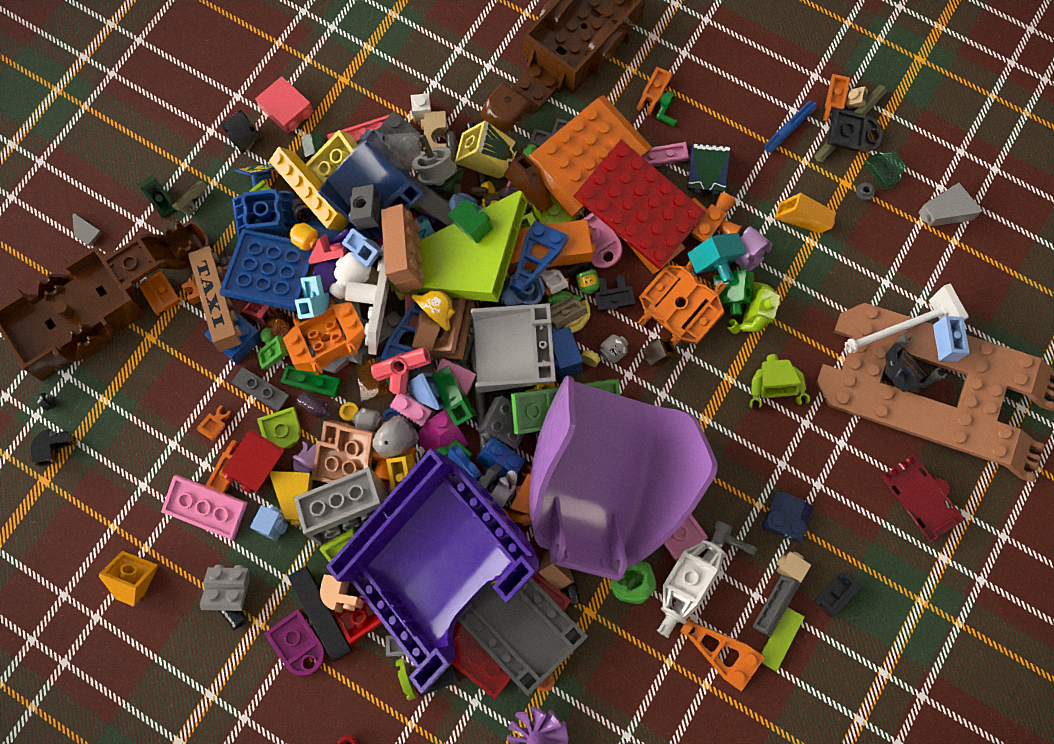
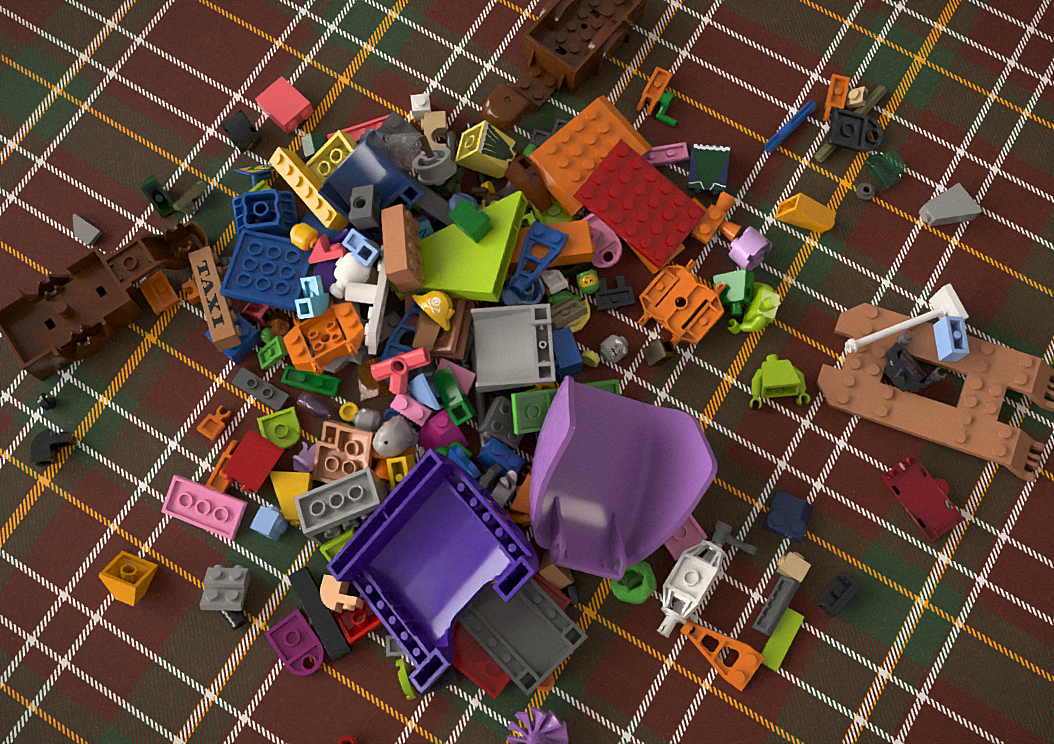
black wheel [289,198,313,223] -> none
teal brick [688,232,747,283] -> none

